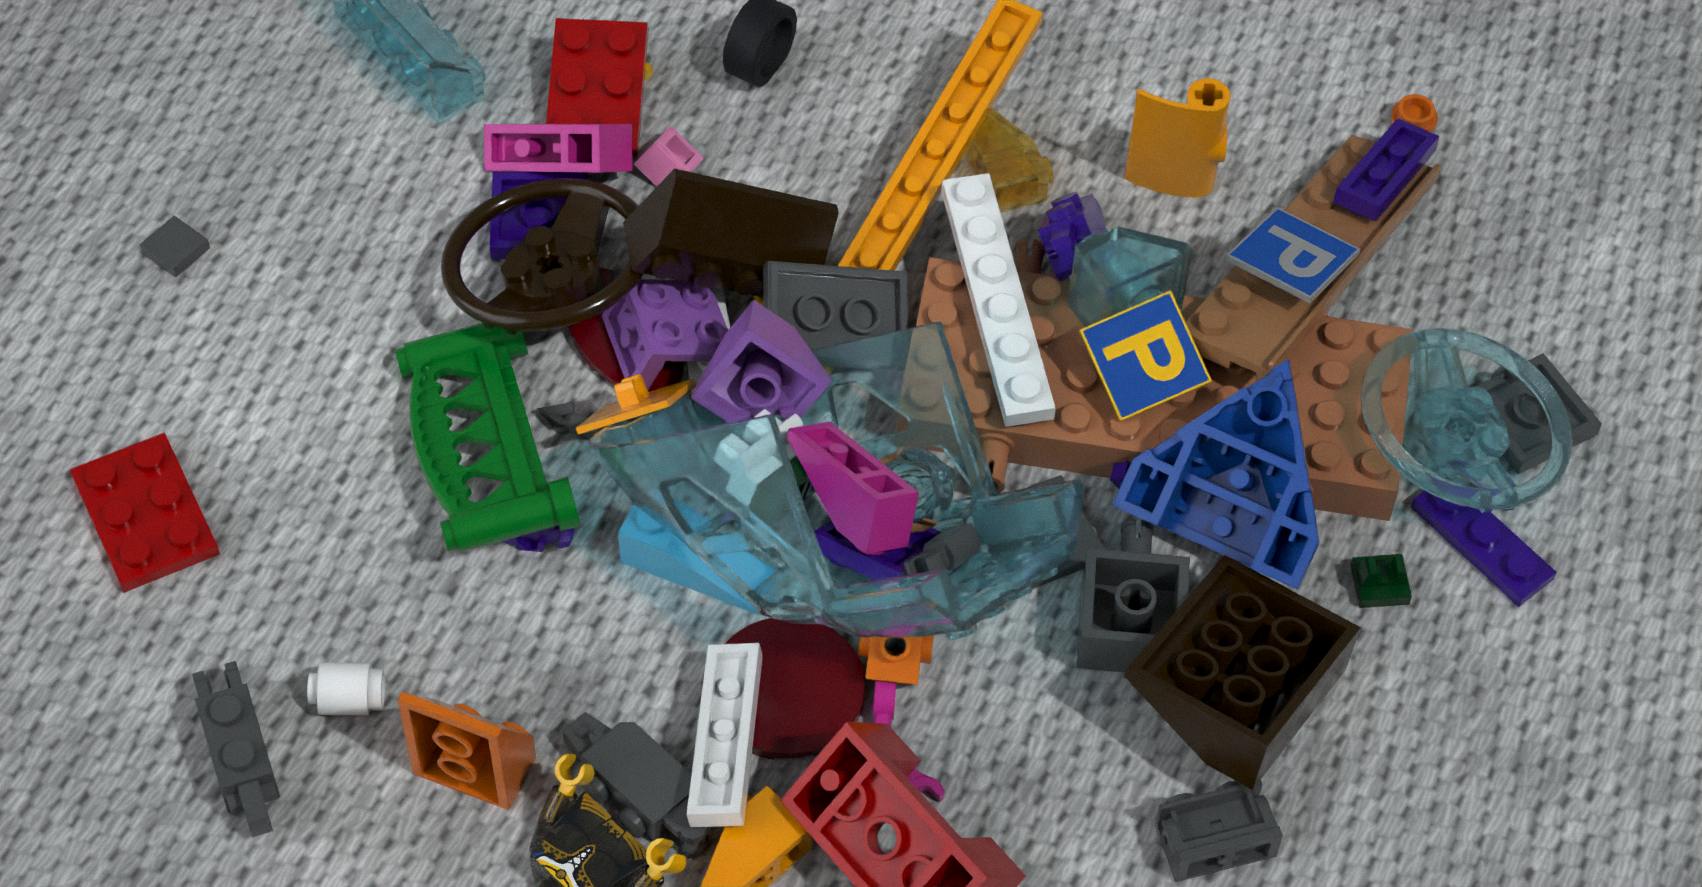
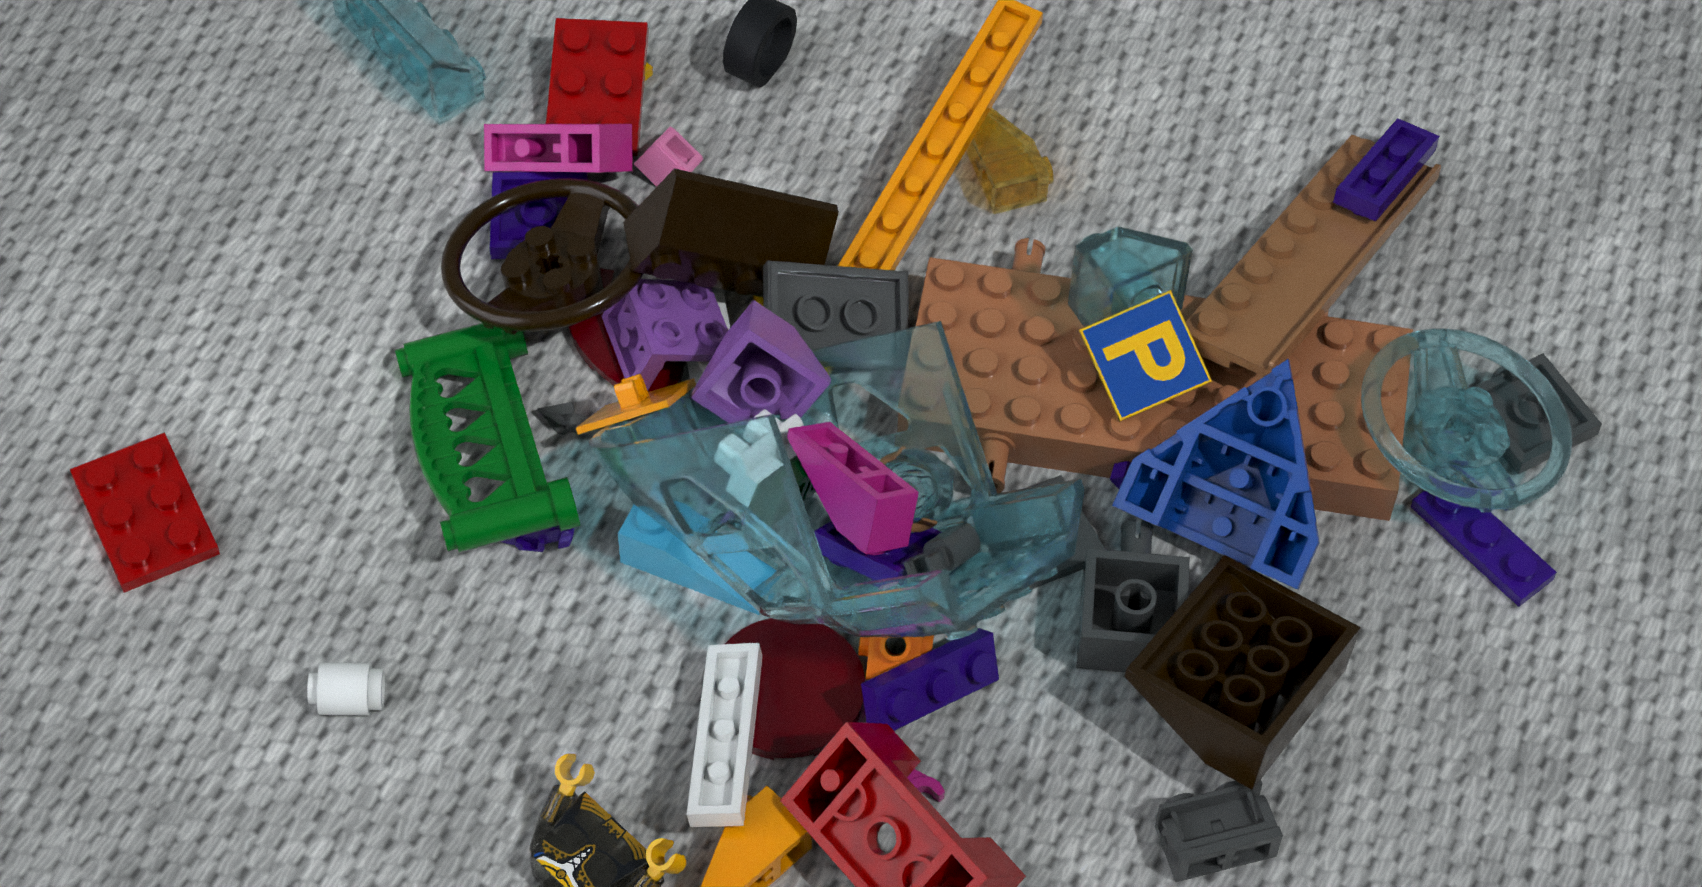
dark grey tile [140,215,210,277] -> none
dark grey hinge [192,661,280,837] -> none
orange slope [398,691,536,811] -> none
dark grey hinge [562,712,710,860] -> none
white plate [941,173,1056,427] -> none
dark purple hinge [1037,192,1112,281] -> none
light orange panel [1125,78,1231,198] -> none
blue piece [1225,207,1361,304] -> none
dark green tile [1350,554,1412,608] -> none
orange plate [1391,94,1438,133] -> none
none -> dark purple plate [861,628,999,731]

